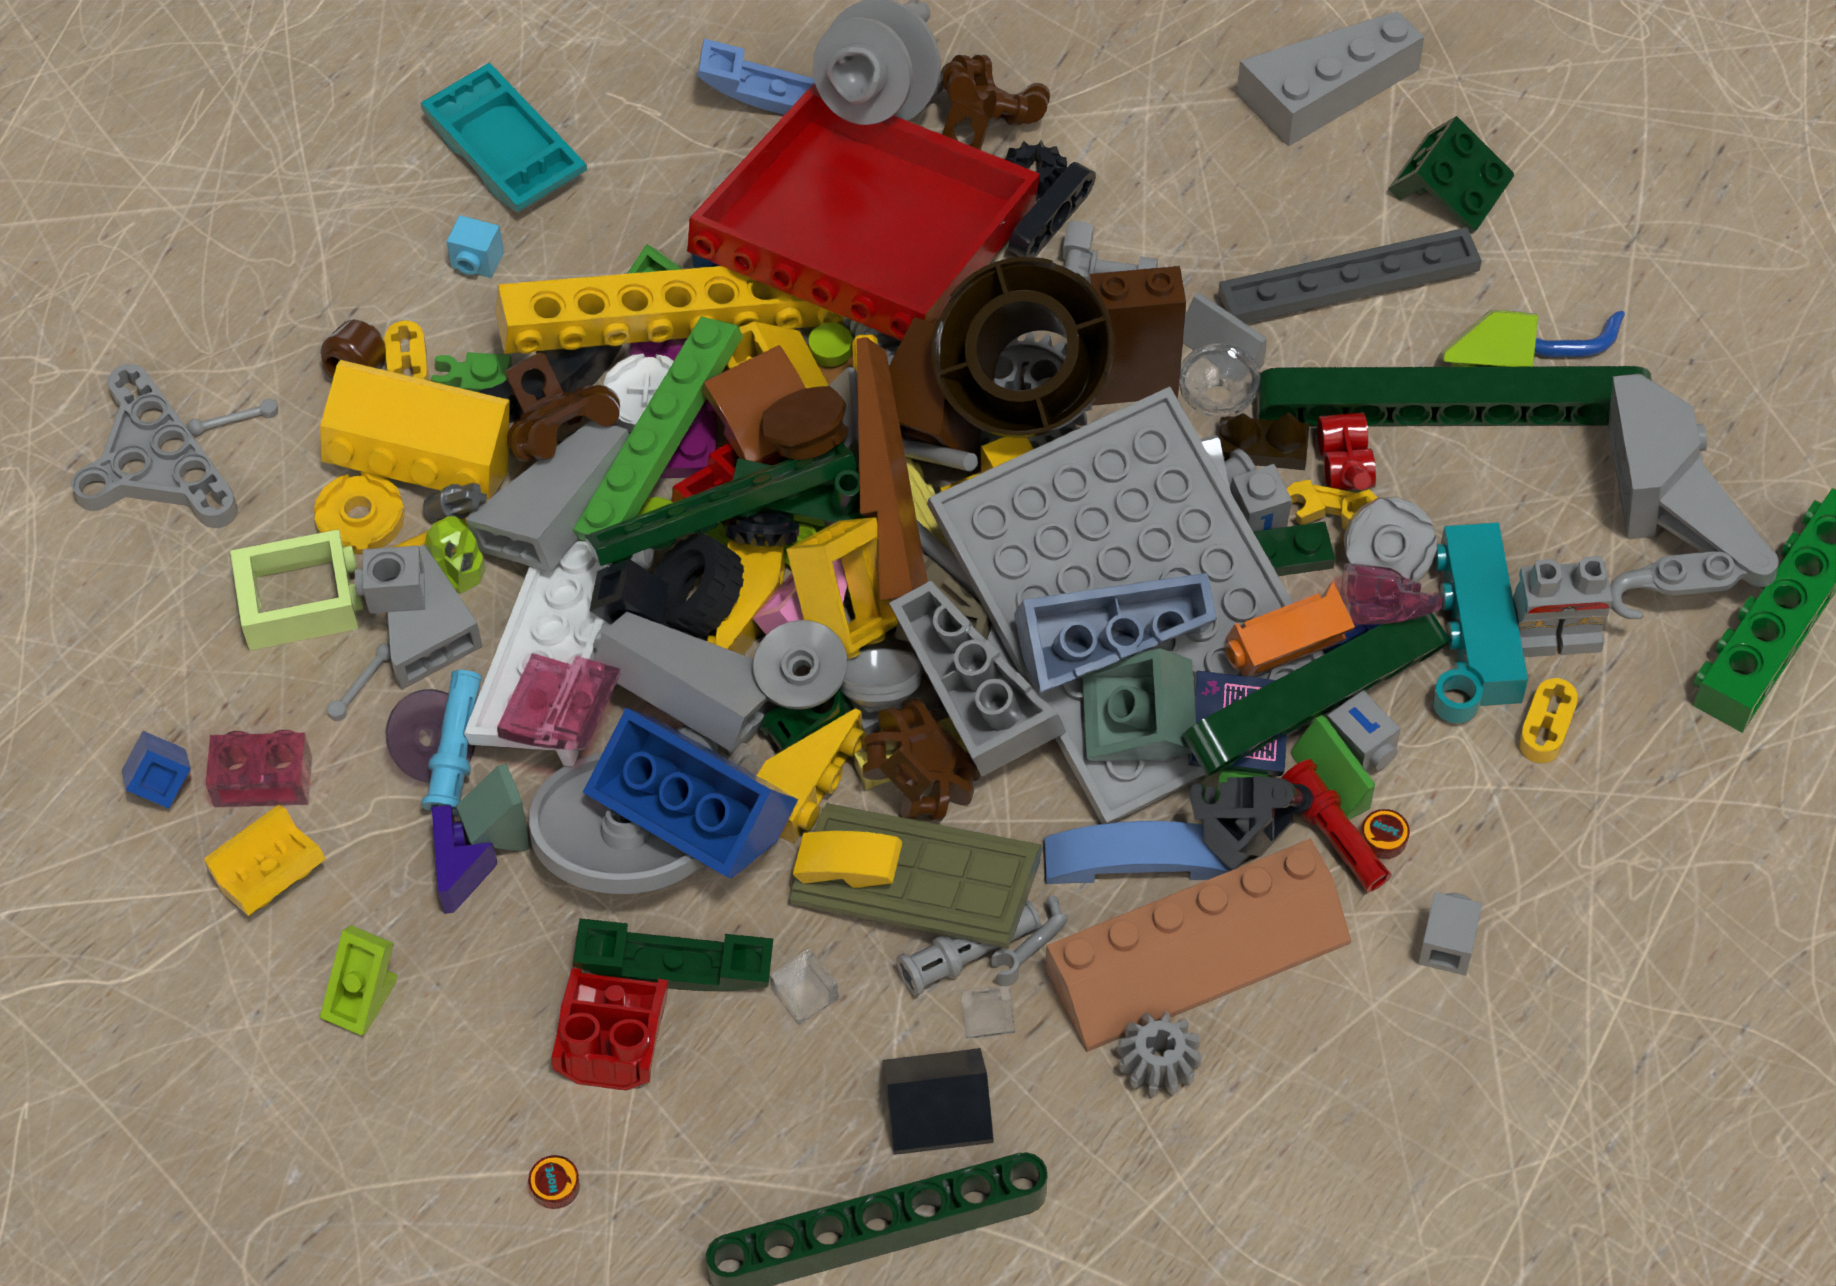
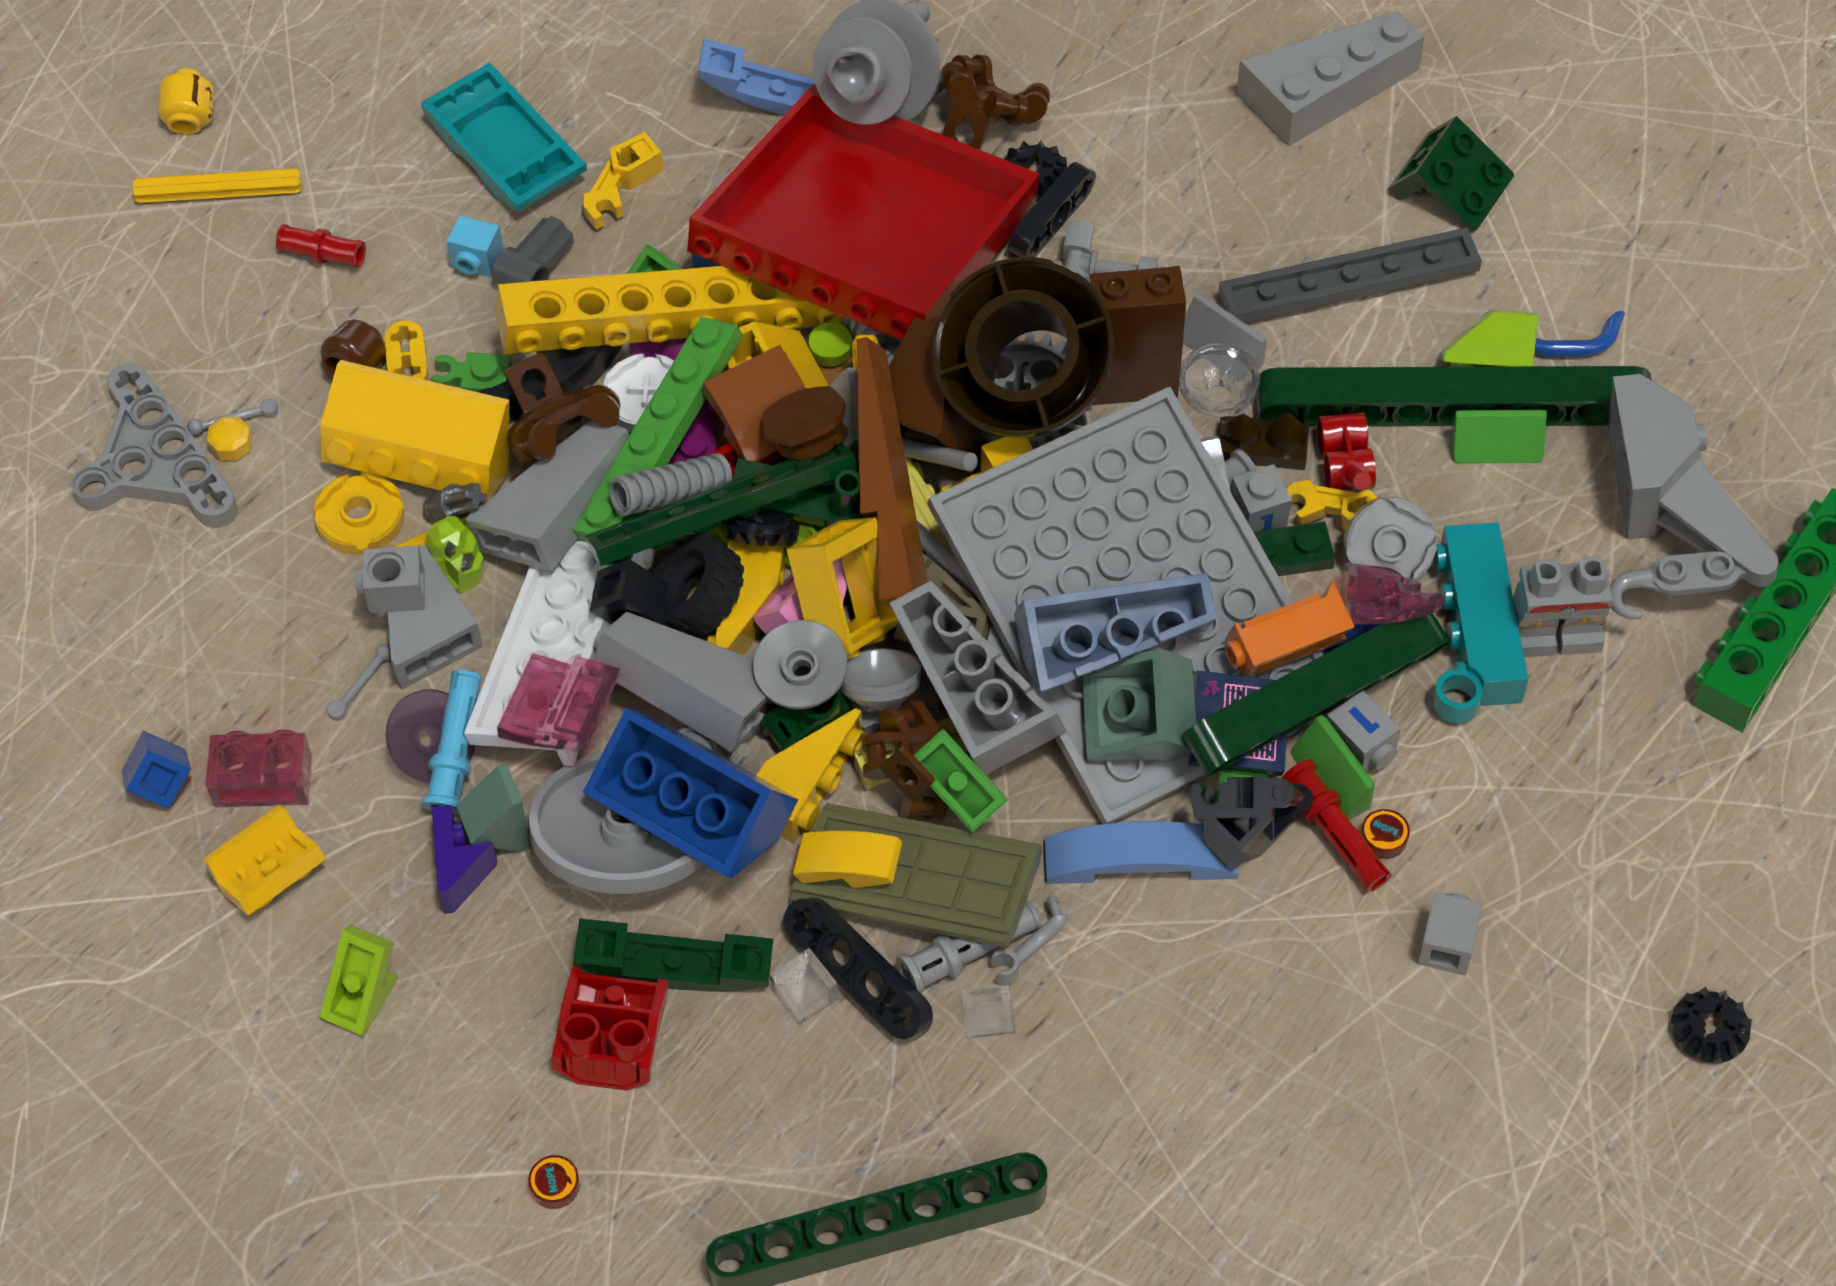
yellowish green window [230,529,364,650] -> none
black slope [882,1048,994,1155] -> none
nougat slope [1046,838,1351,1052] -> none
light grey gear [1117,1010,1202,1098] -> none
yellow beam [1519,678,1578,764] -> none
none -> yellow axle [132,168,302,203]
none -> yellow head [158,68,214,134]
none -> yellow tile [207,417,253,461]
none -> red pin [275,224,366,268]
none -> dark grey piece [492,216,574,284]
none -> yellow piece [583,132,664,230]
none -> light grey piece [610,453,732,516]
none -> black beam [784,897,933,1040]
none -> bright green slope [913,729,1008,833]
none -> bright green slope [1451,410,1547,463]
none -> black gear [1671,986,1752,1063]

